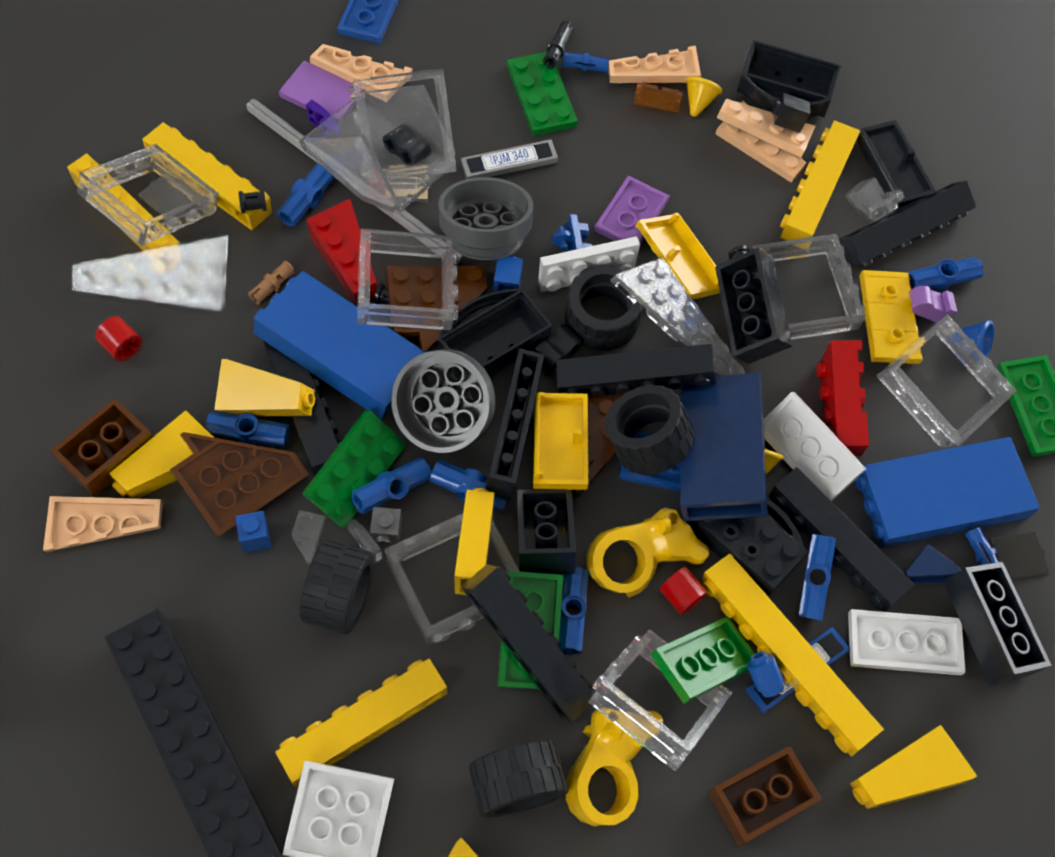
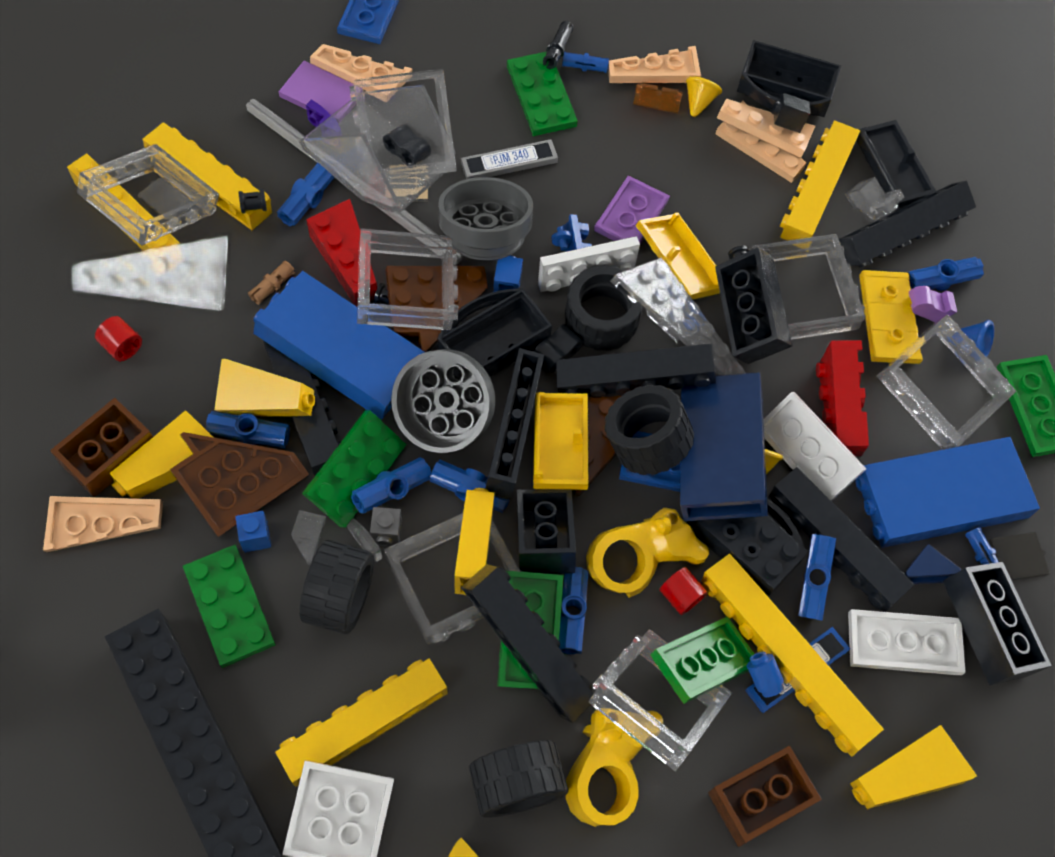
none -> green plate [183,544,276,668]

